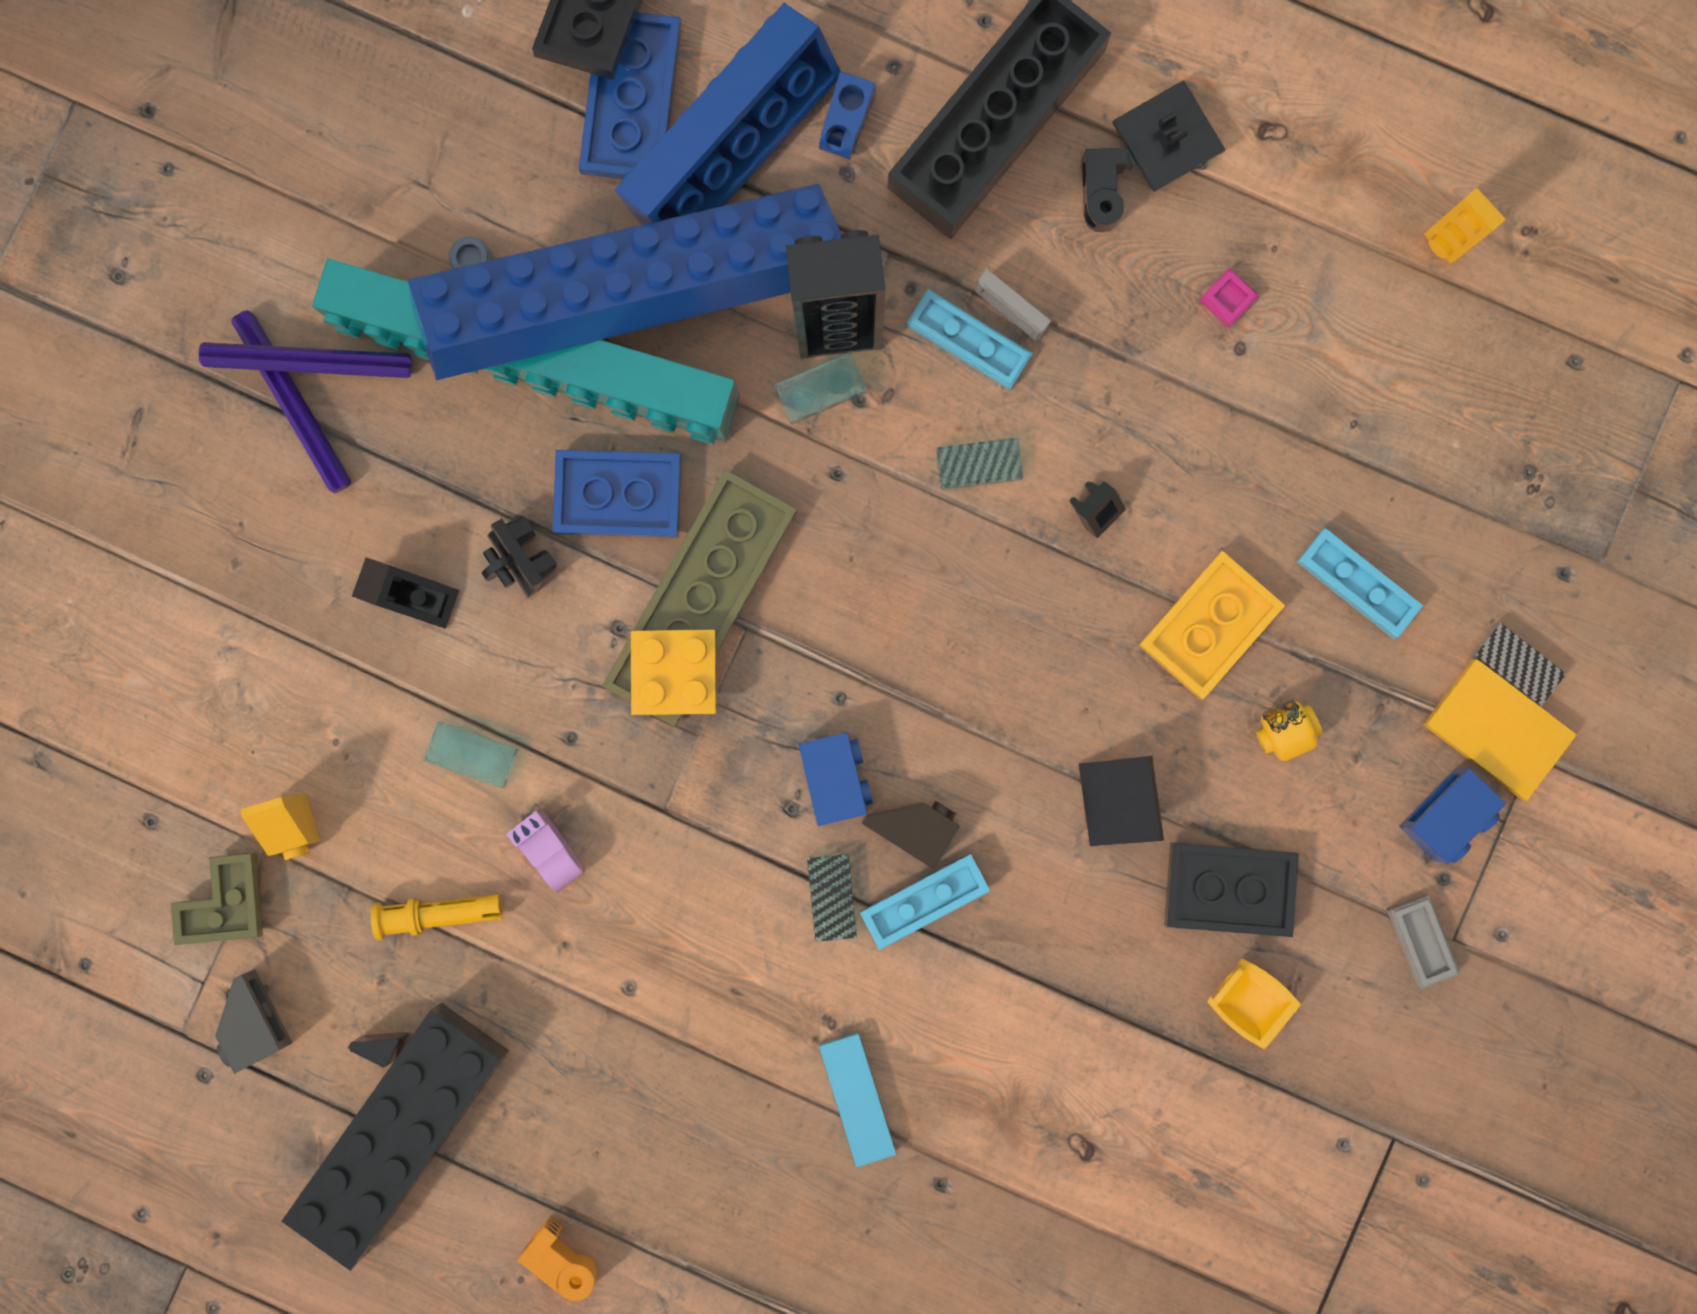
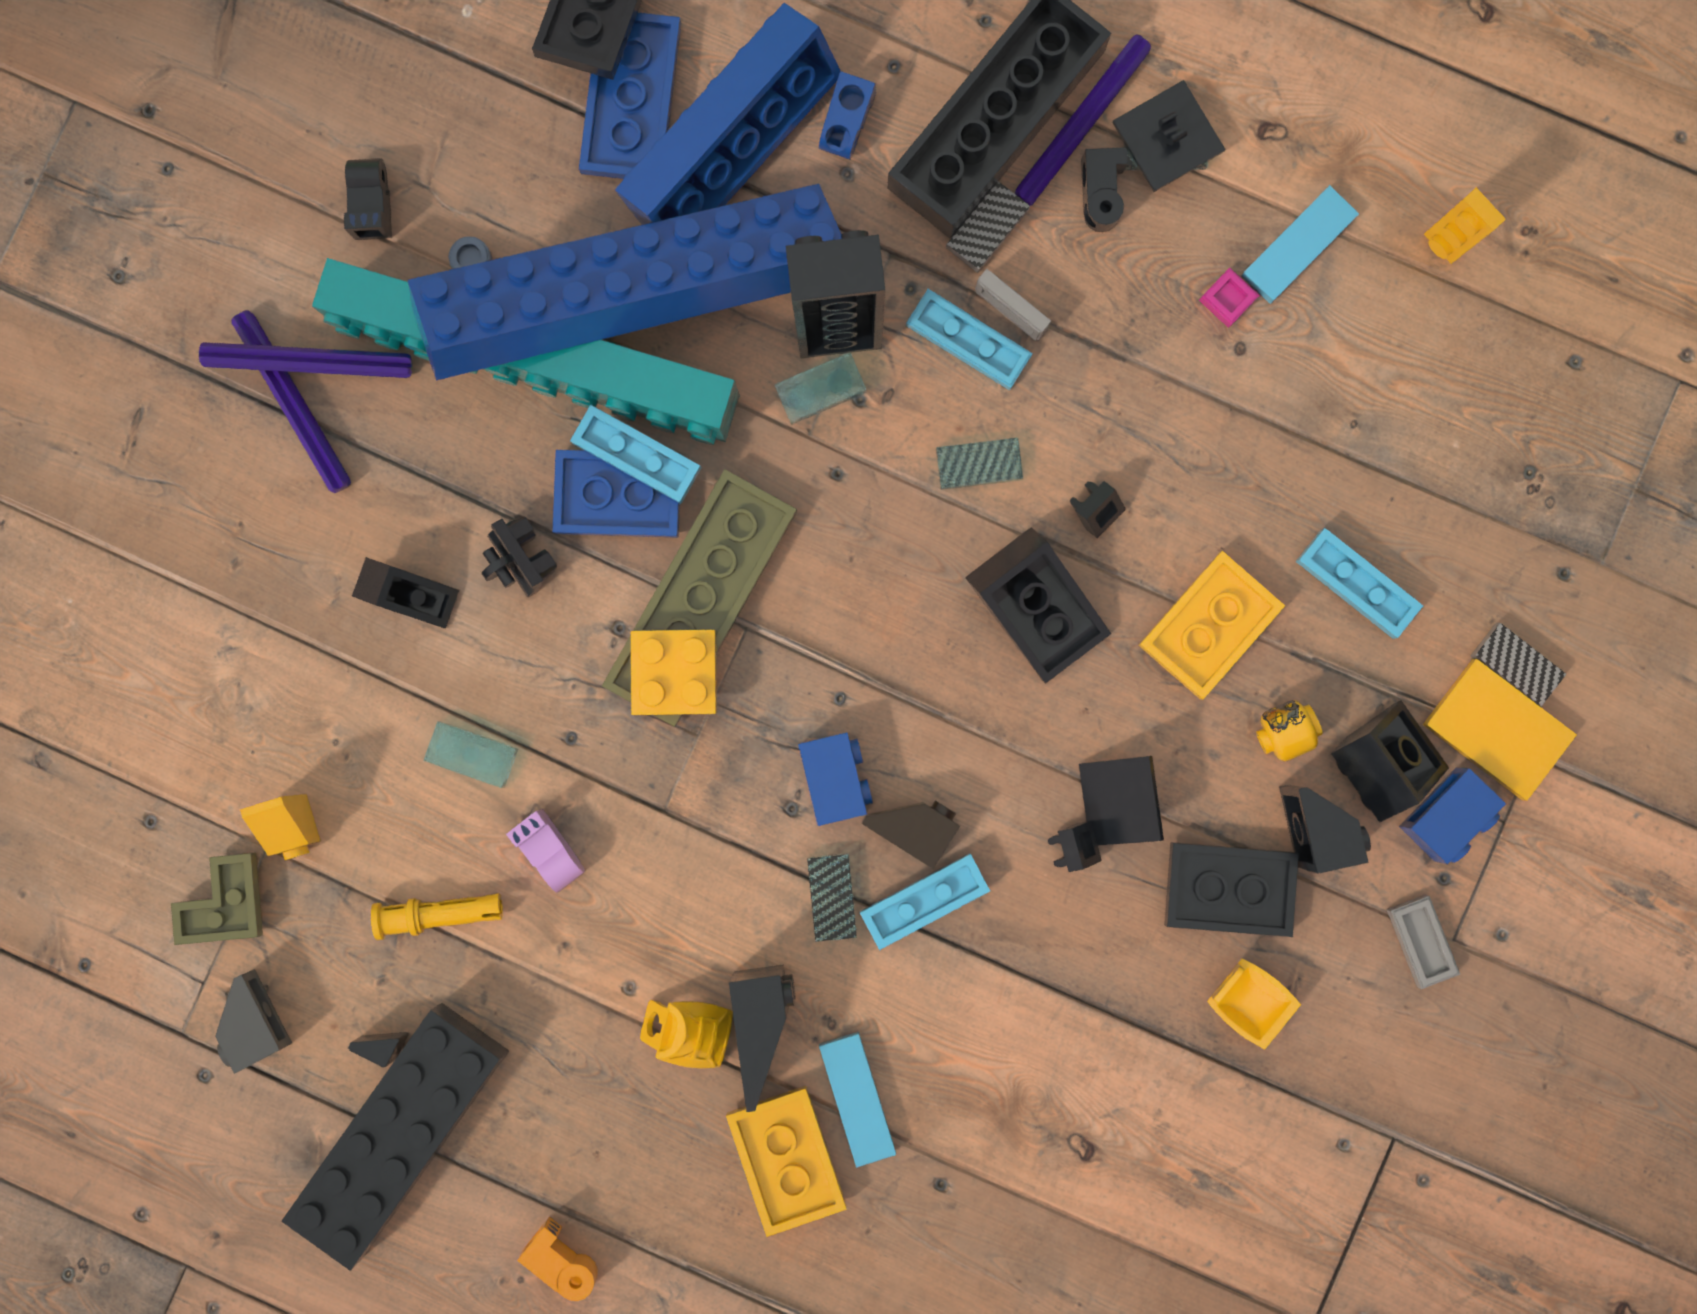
none -> black leg [344,158,392,240]
none -> medium azure plate [570,405,701,504]
none -> yellow piece [640,1000,733,1068]
none -> yellow plate [726,1086,847,1237]
none -> black slope [729,964,796,1112]
none -> tile [946,181,1030,273]
none -> black slope [965,528,1111,684]
none -> dark purple axle [1015,34,1151,206]
none -> black tile [1048,821,1102,872]
none -> medium azure tile [1241,185,1359,304]
none -> black slope [1279,785,1371,874]
none -> black slope [1331,700,1449,822]

